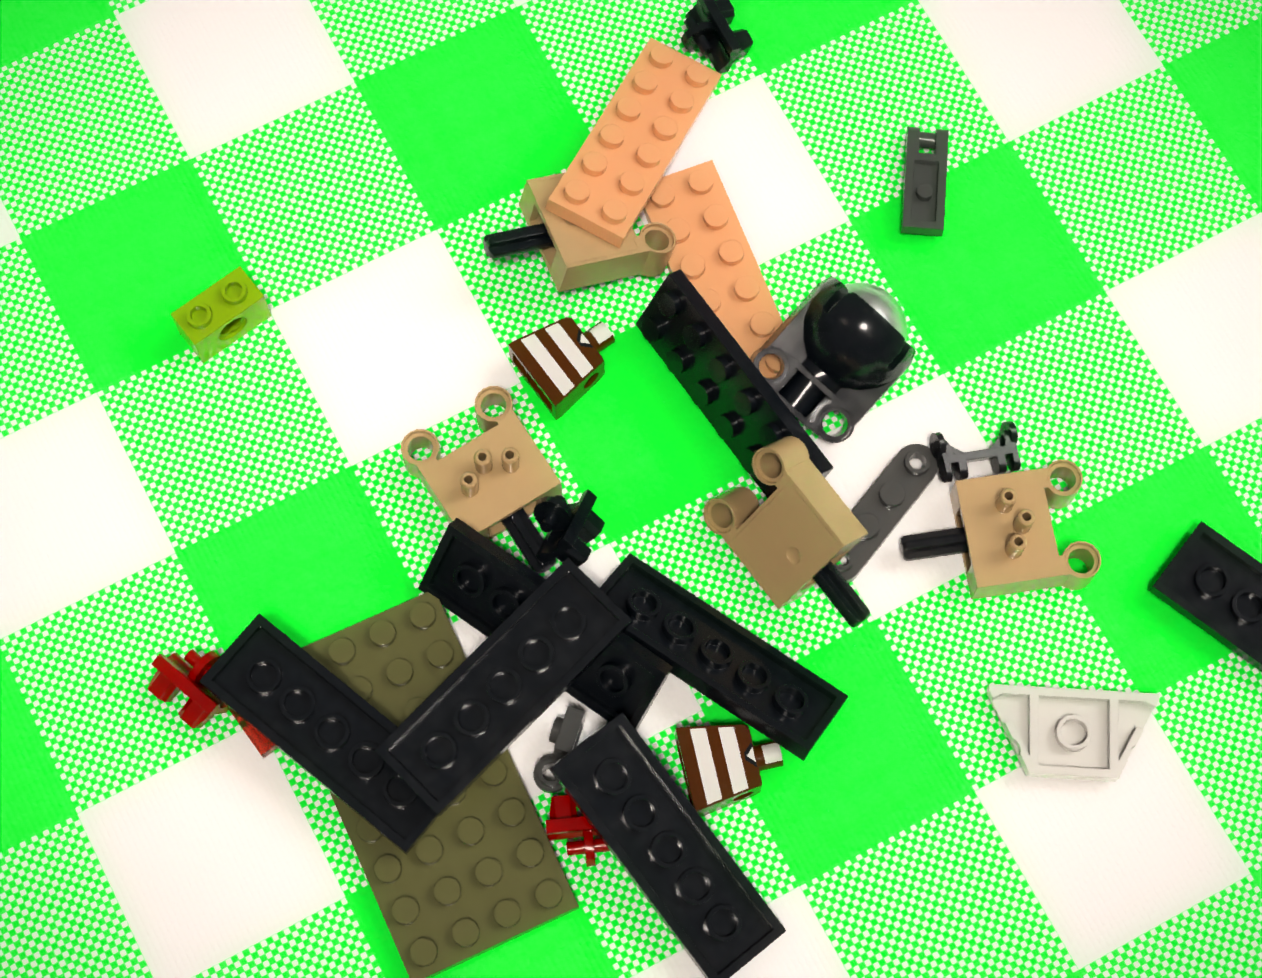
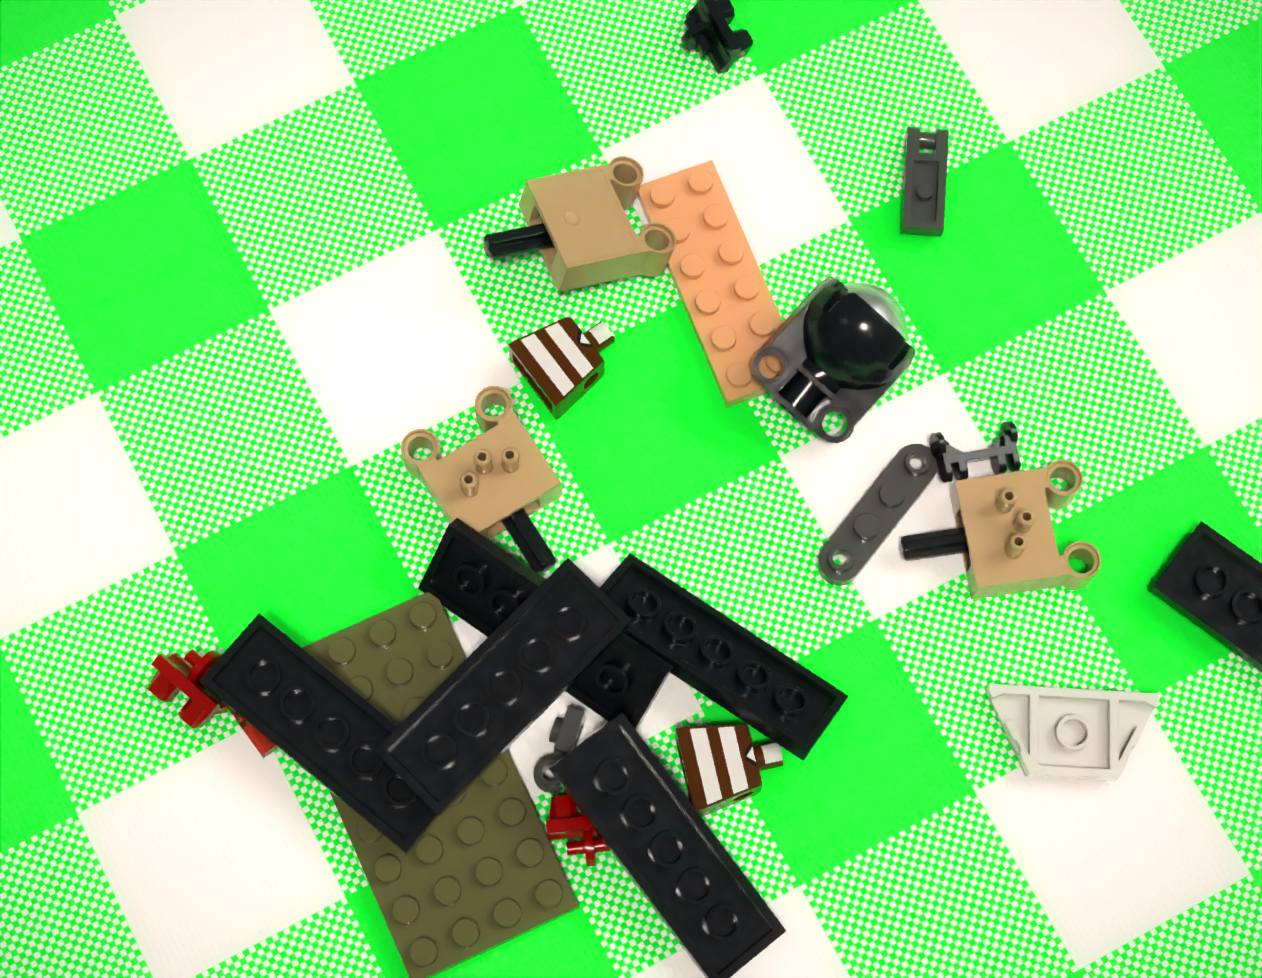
lime brick [171,266,271,364] -> none
black hips [534,489,605,567] -> none
light nougat plate [545,37,722,248] -> none
black plate [636,269,834,498] -> none
tan piece [703,436,870,628] -> none

